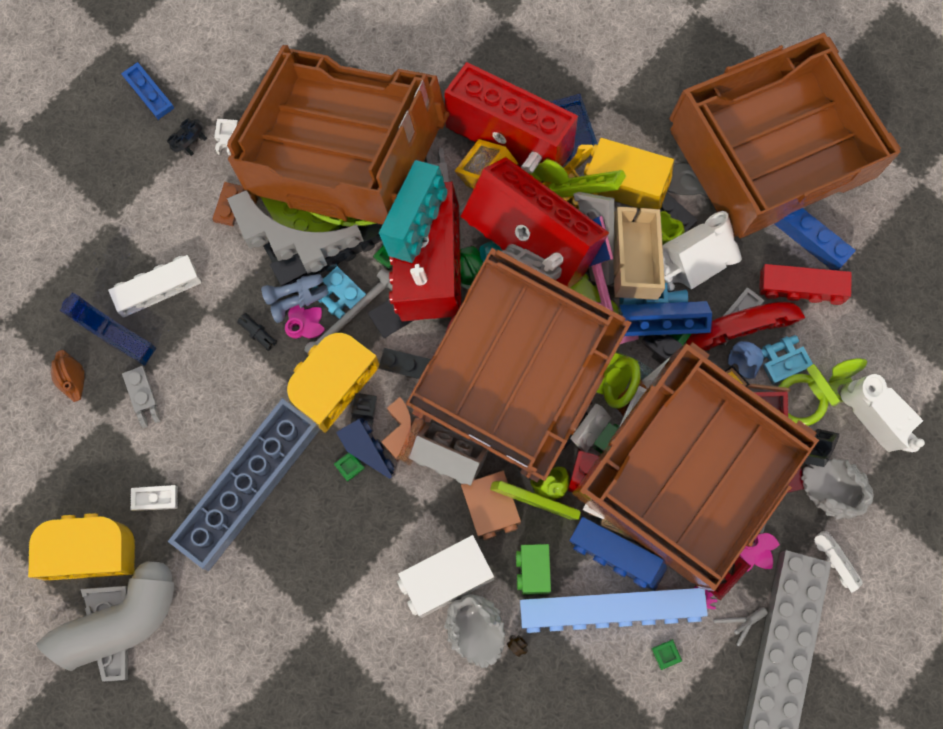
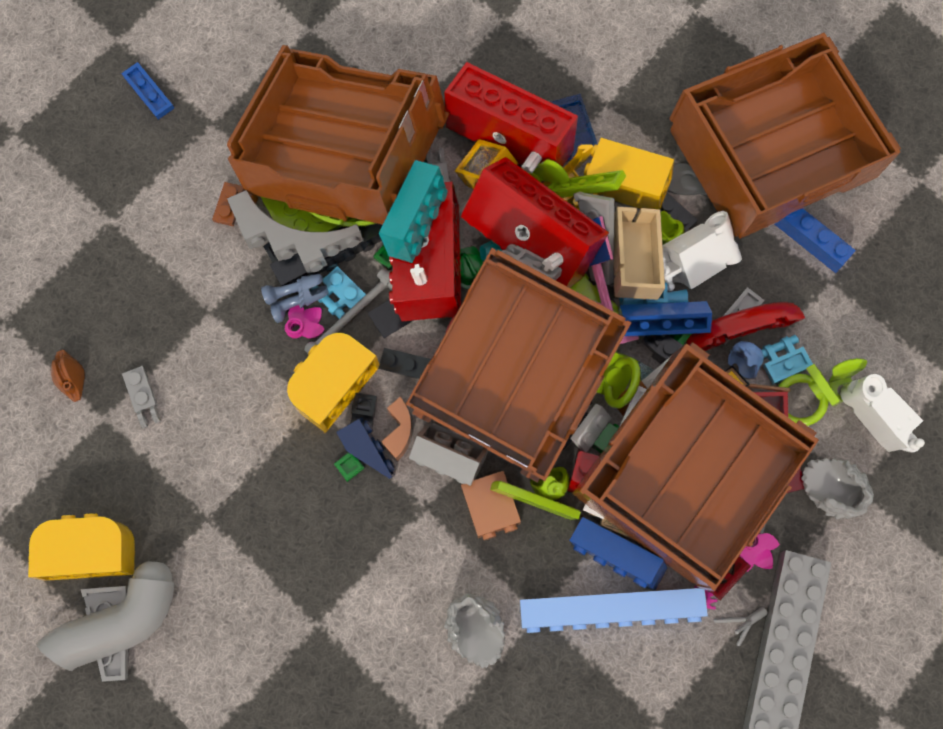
clear blue arch [59,292,157,366] -> none
white brick [108,255,202,318] -> none
white plate [131,485,178,511] -> none
black plate [167,118,207,156] -> none
sand blue brick [168,398,320,571] -> none
white plate [214,119,238,155] -> none
black pin [237,313,277,351] -> none
white brick [397,535,494,618] -> none
clear orange tile [398,417,426,466] -> none
dark brown plate [507,635,528,657] -> none
bright green brick [516,544,551,595] -> none
green tile [651,639,682,670] -> none
red brick [759,264,852,305] -> none
black slope [804,429,839,467] -> none
white hinge [814,531,863,593] -> none

